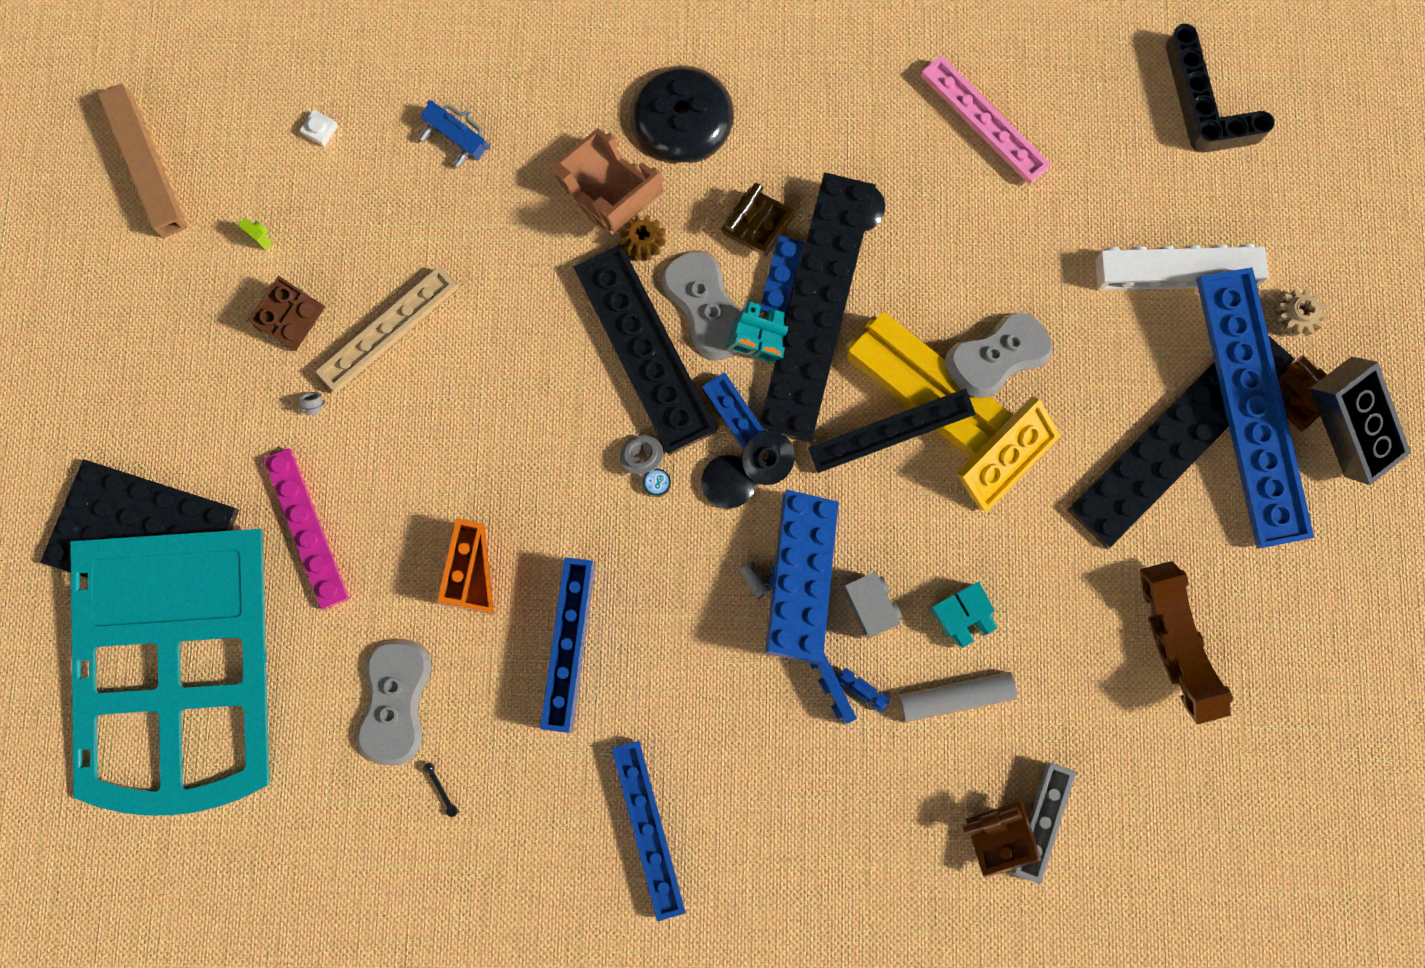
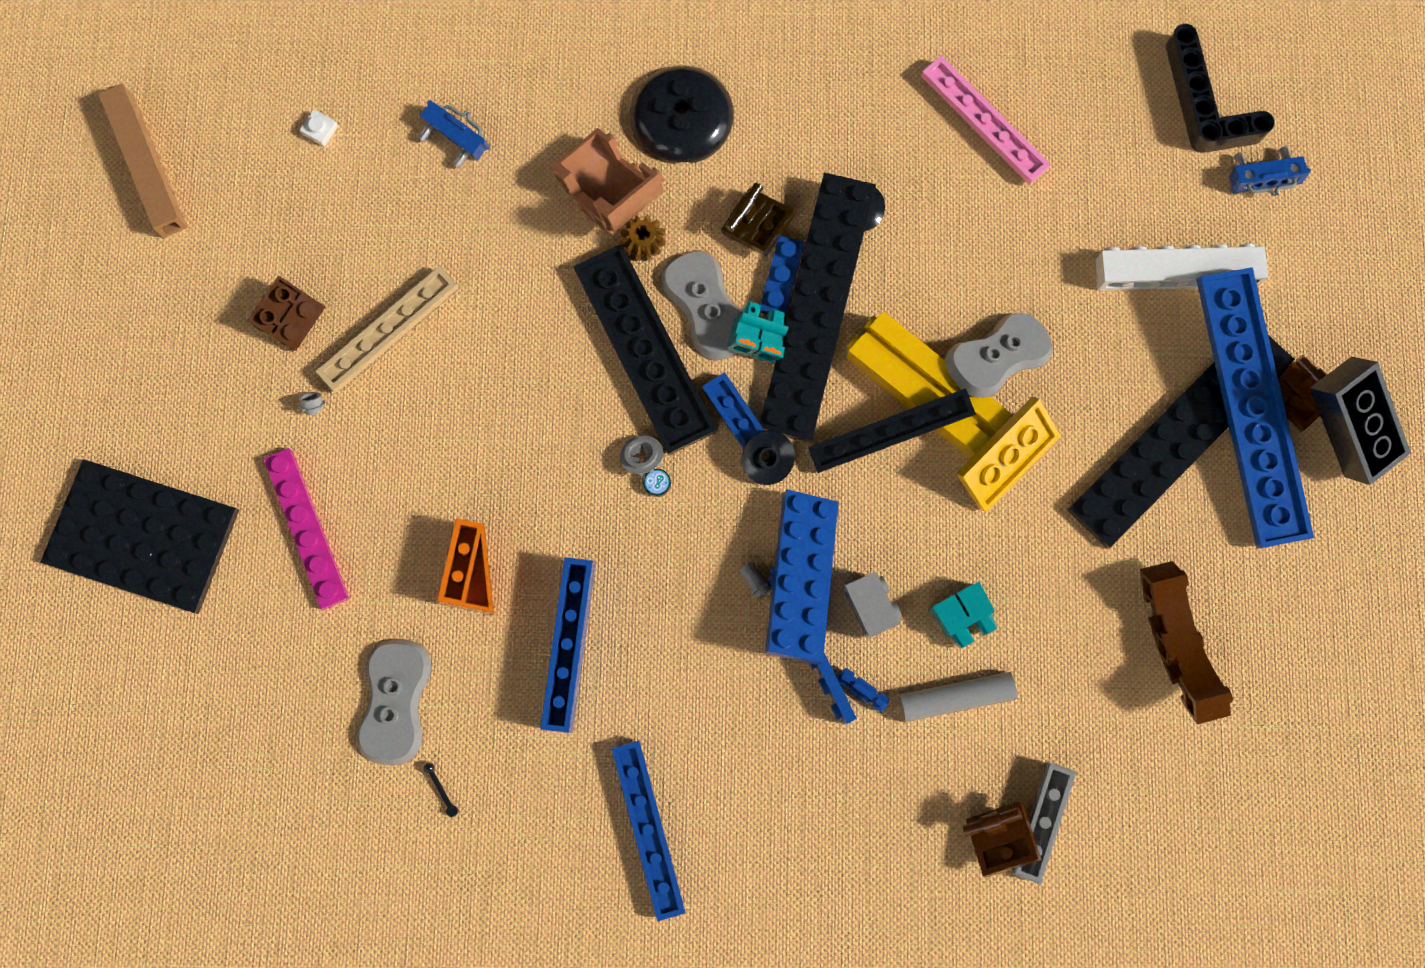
teal door [71,529,270,816] -> none
lime plate [237,217,272,251] -> none
black dish [701,455,756,510] -> none
tan gear [1275,288,1328,337] -> none
none -> blue piece [1229,146,1311,196]

